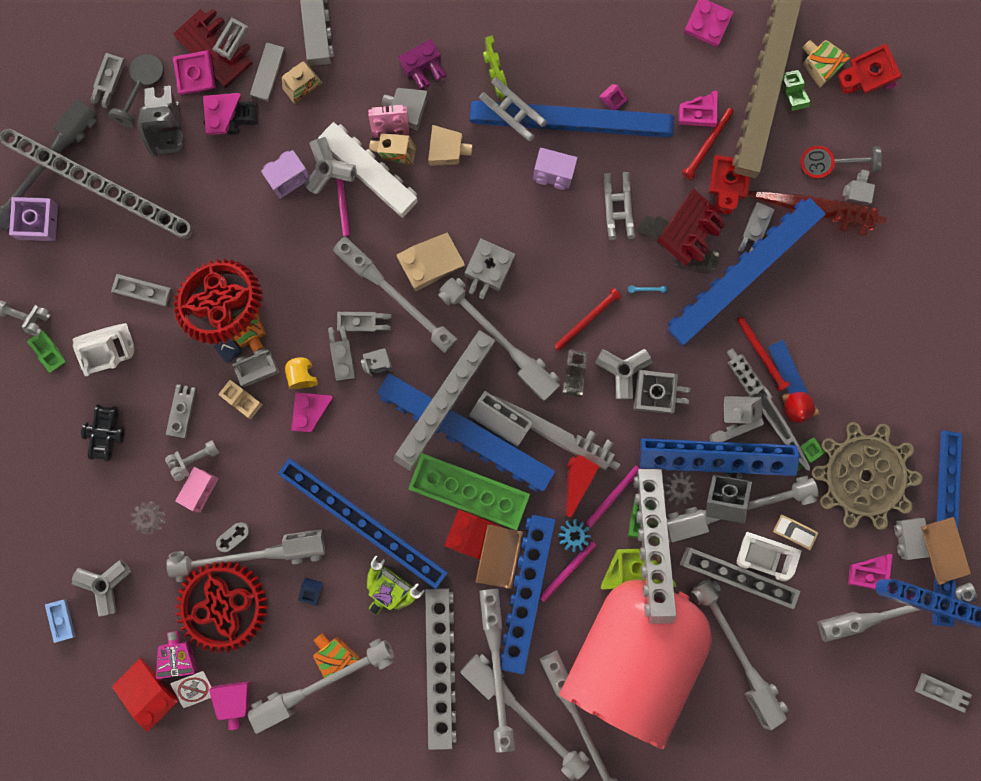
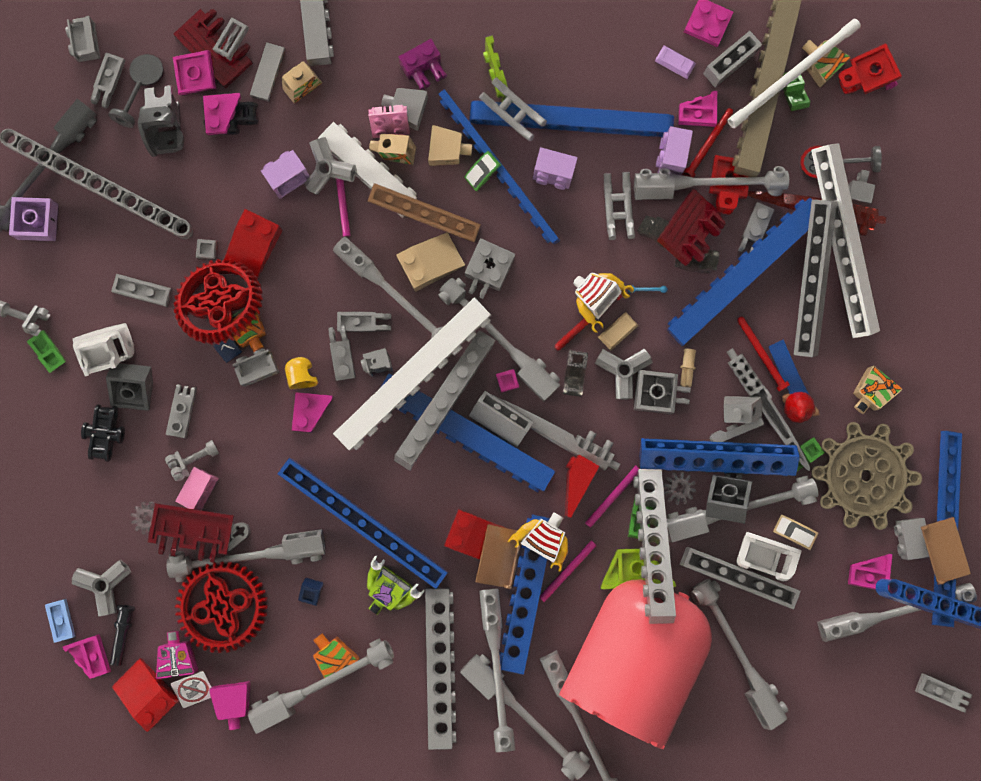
tan slope [218,380,263,419] -> none
bright green plate [408,453,530,530] -> none
dark azure gear [558,519,591,552] -> none
dark pink slope [599,84,628,110] -> none
none -> dark pink wing [63,634,111,679]
none -> light grey hinge [65,16,101,62]
none -> dark grey slope [106,363,153,411]
none -> black pin [109,605,135,666]
none -> dark red hinge [148,503,234,563]
none -> light grey tile [196,239,218,260]
none -> red slope [225,209,283,278]
none -> white brick [333,297,492,451]
none -> medium nougat tile [367,183,481,242]
none -> blue plate [439,89,560,245]
none -> slope [464,151,502,191]
none -> dark pink tile [496,369,519,393]
none -> torso [508,512,568,572]
none -> torso [573,273,634,333]
none -> tan tile [598,312,639,351]
none -> light grey bar [633,166,789,200]
none -> lavender tile [655,45,696,79]
none -> lavender brick [656,126,693,175]
none -> tan axle [680,349,696,387]
none -> light grey brick [703,31,762,88]
none -> white piece [728,19,861,128]
none -> light grey brick [794,200,837,357]
none -> white brick [811,143,880,338]
none -> torso [853,366,902,414]

